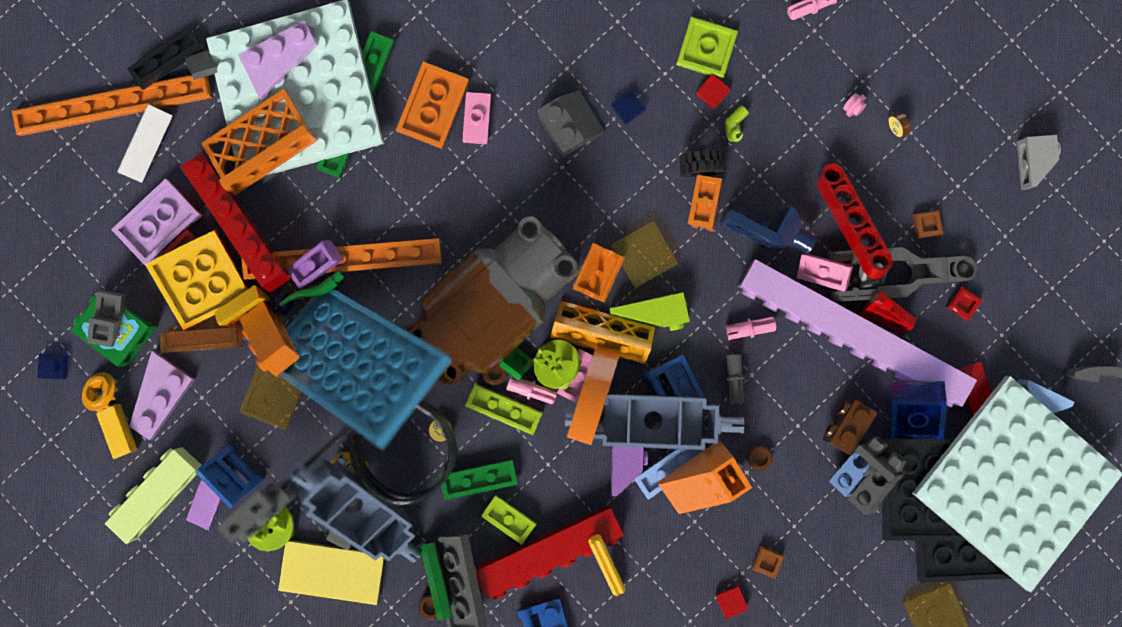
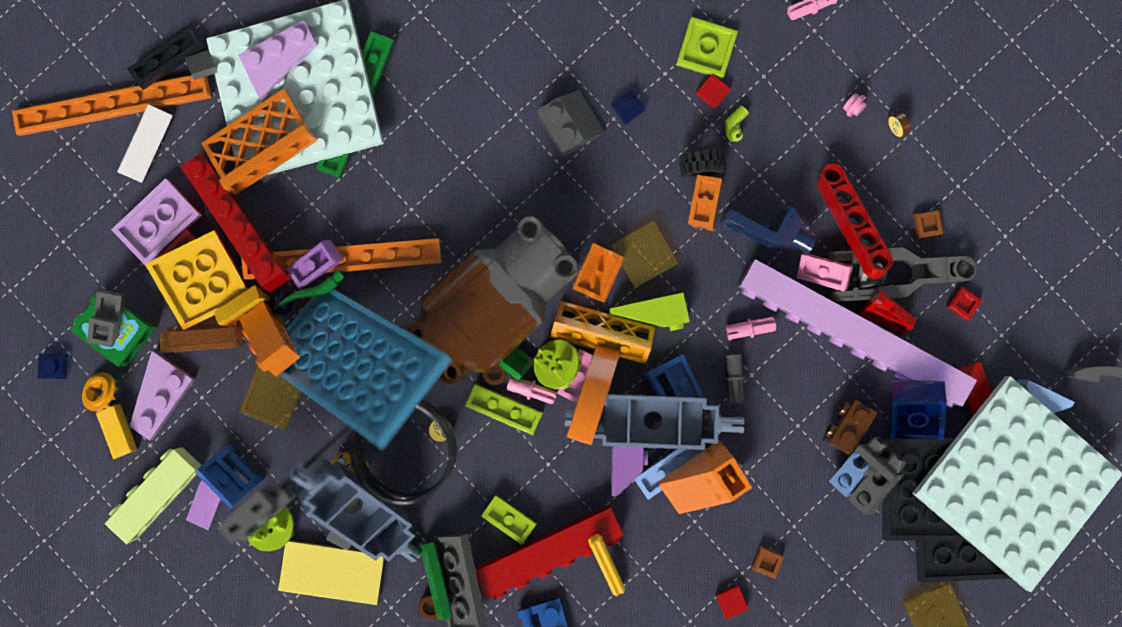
orange plate [396,62,470,150] -> none
green plate [439,459,518,500] -> none
bright pink plate [463,92,491,144] -> none
reddish brown tile [746,445,773,471] -> none
light grey slope [1017,135,1061,190] -> none

